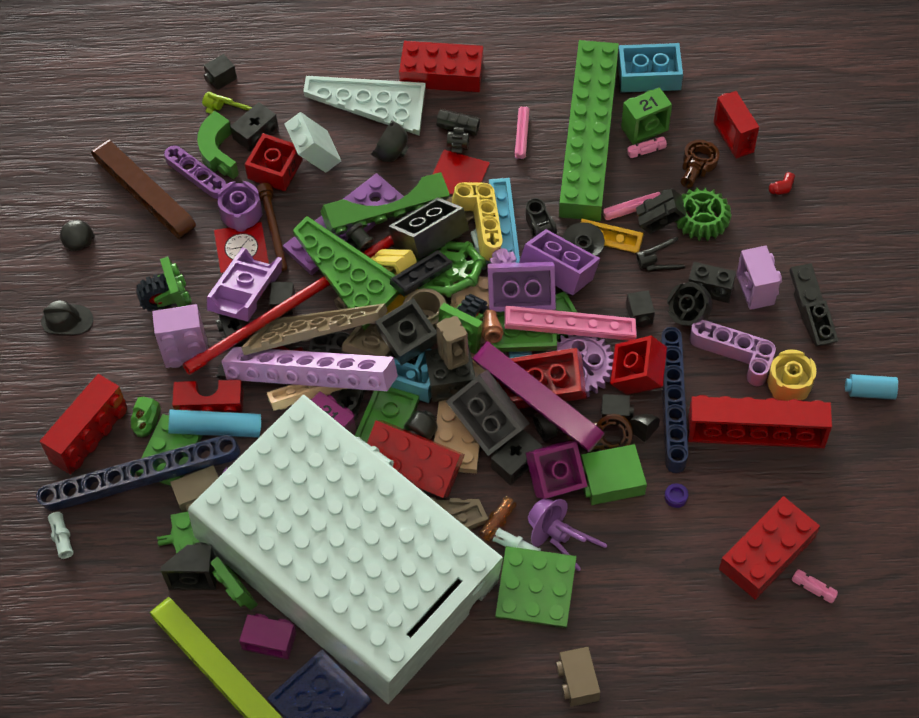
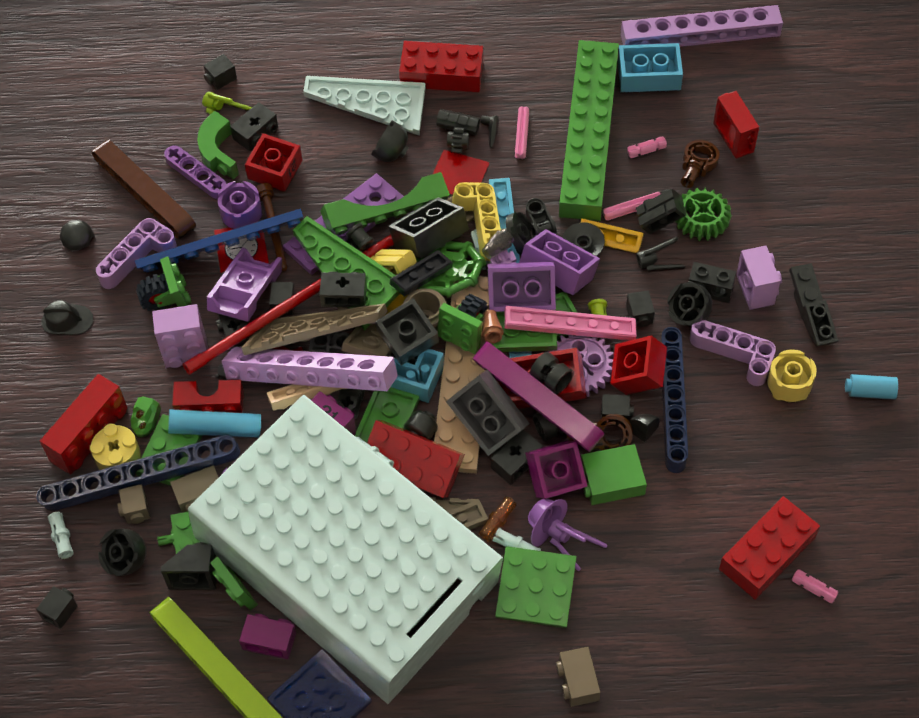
light aqua brick [285,112,341,173] -> none
pearl dark grey bracket [425,345,476,402] -> none
dark tan brick [436,316,469,370] -> none
bright green brick [621,87,672,145] -> none
dark purple tile [665,483,688,508] -> none
red brick [688,395,832,448] -> none
red arm [769,172,795,195] -> none
none -> pearl dark grey brick [36,586,77,629]
none -> light yellow brick [90,424,141,478]
none -> lavender beam [96,218,177,289]
none -> pearl dark grey cylinder [98,529,146,576]
none -> dark tan brick [117,484,150,524]
none -> blue plate [135,208,304,273]
none -> pearl dark grey brick [319,271,367,308]
none -> pearl dark grey bar [481,115,499,148]
none -> clear smoke cone [482,228,514,259]
none -> pearl dark grey plate [503,212,535,255]
none -> pearl dark grey wheel [530,352,574,394]
none -> lime bush [588,299,608,316]
none -> lavender brick [621,5,783,47]

